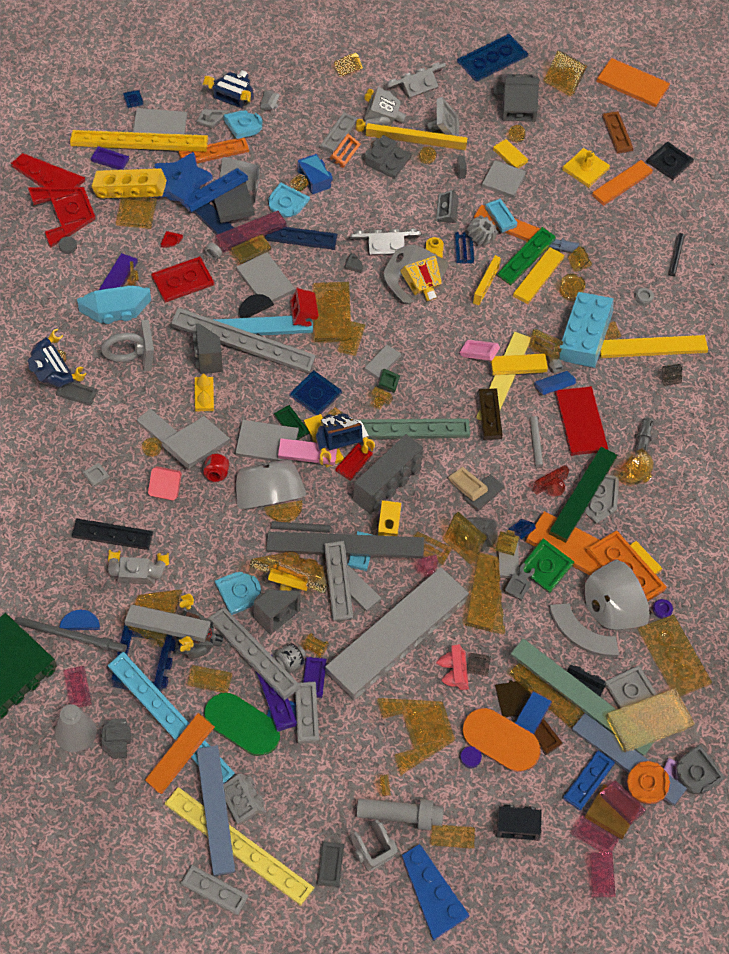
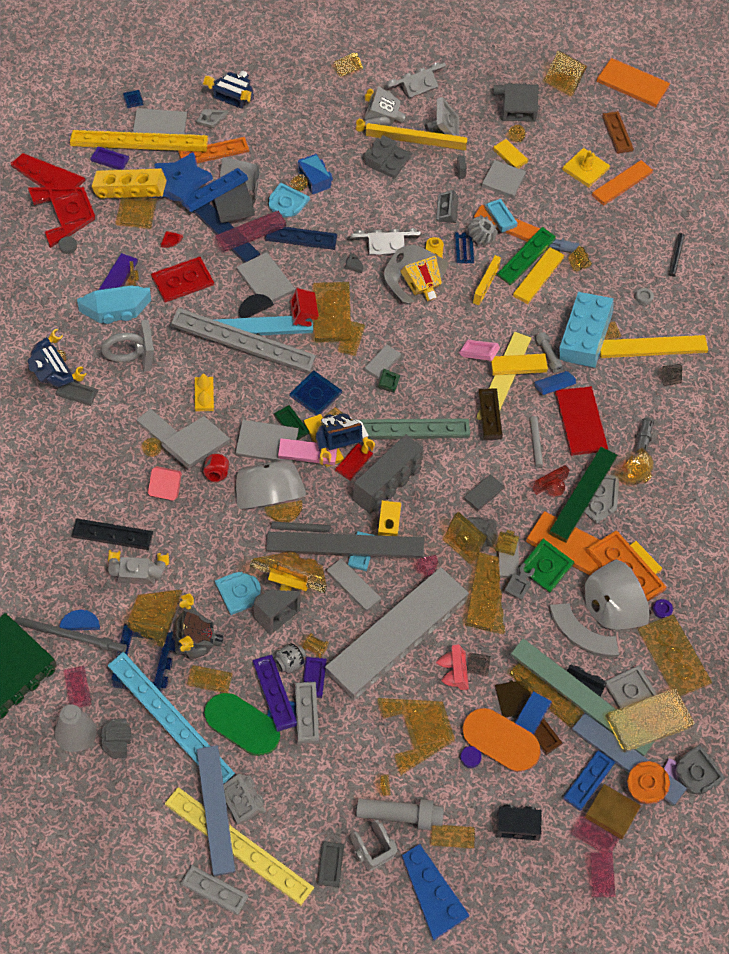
light grey tile [83,463,110,488] -> none
light grey tile [125,604,210,642] -> none
orange tile [145,713,215,794] -> none
dark grey slope [192,323,223,374] -> none
light grey tile [204,242,222,260] -> none
light grey tile [208,607,300,700] -> none
medium azure tile [223,111,263,139] -> none
clear yellow tile [231,234,271,264] -> none
light grey piece [260,89,280,110] -> none
light grey tile [320,112,358,154] -> none
light grey tile [325,541,354,622] -> none
orange tile [329,134,361,168] -> none
clear yellow tile [372,387,393,410] -> none
clear yellow tile [414,531,452,565] -> none
clear yellow tile [419,146,437,164] -> none
tan tile [448,467,488,501] -> none
clear blue tile [457,34,529,82] -> none
dark grey tile [500,74,540,84] -> none
clear blue tile [508,519,536,539] -> none
clear yellow tile [529,329,563,359] -> none
clear yellow wheel [559,273,586,301] -> none
clear pink tile [600,780,646,825] -> none
black tile [646,141,694,180] -> none

